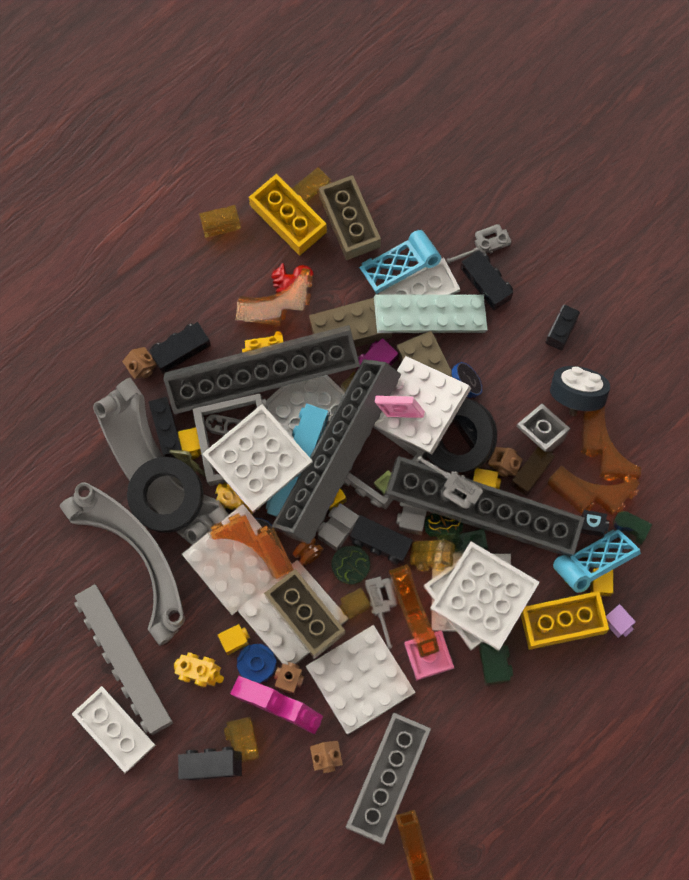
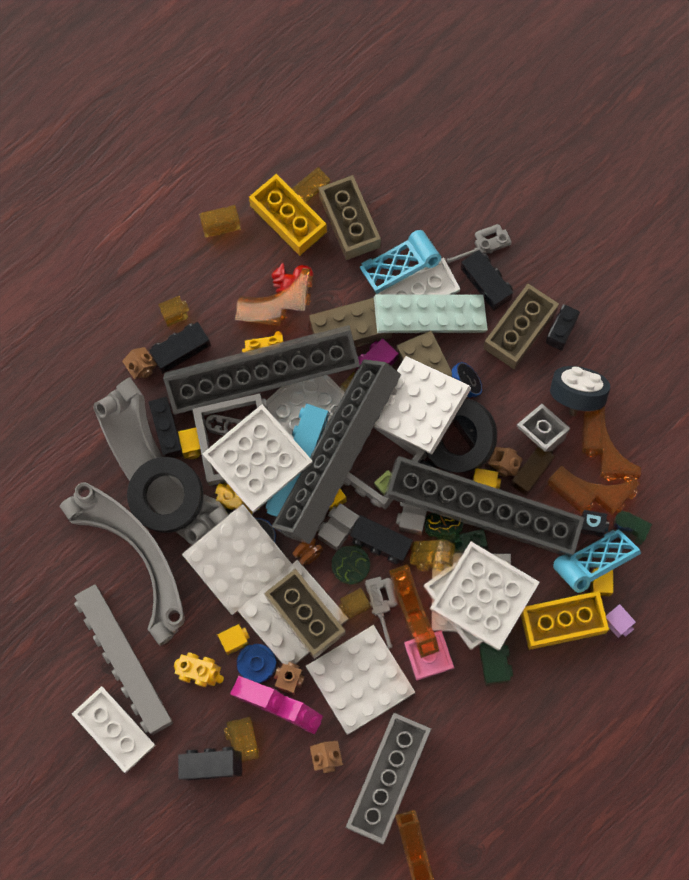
olive hand [169,450,206,477] -> none
clear orange arch [208,513,294,579] -> none
bright pink tile [375,396,425,418] -> none
light grey piece [418,456,483,509] -> none
none -> clear yellow brick [158,296,189,326]
none -> dark tan brick [483,284,559,369]

